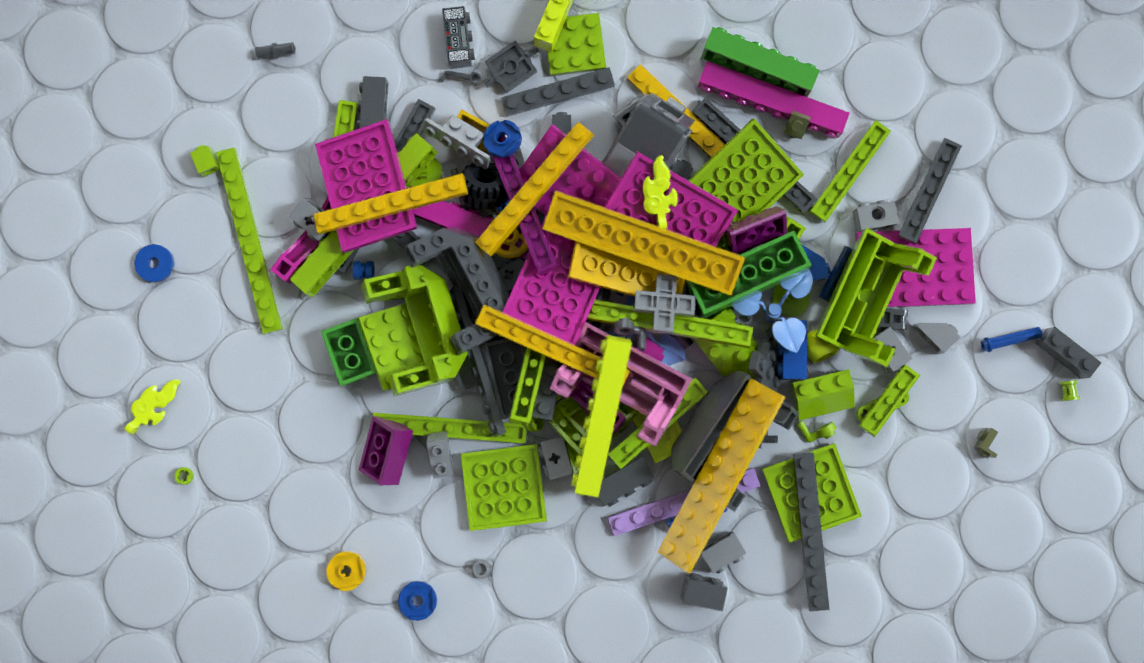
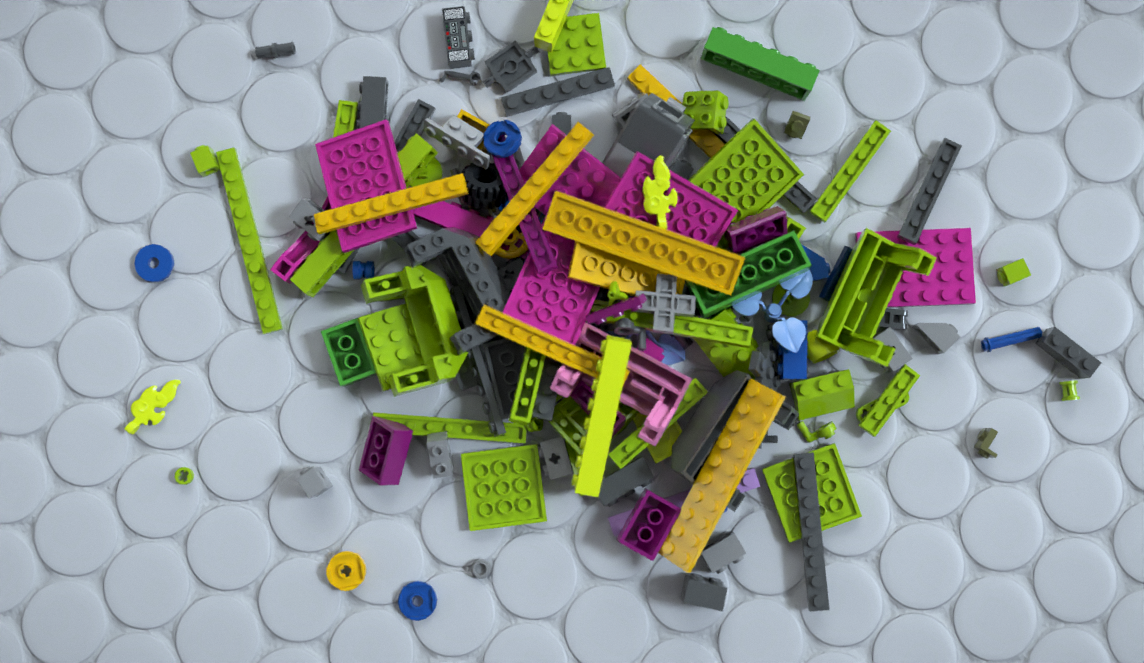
dark pink brick [697,61,850,139] -> none
light grey brick [853,199,899,232] -> none
none -> light grey brick [297,466,333,499]
none -> magenta plate [586,293,647,325]
none -> lime plate [608,281,629,311]
none -> magenta slope [617,488,682,561]
none -> lime bracket [682,90,729,134]
none -> lime brick [996,258,1031,287]

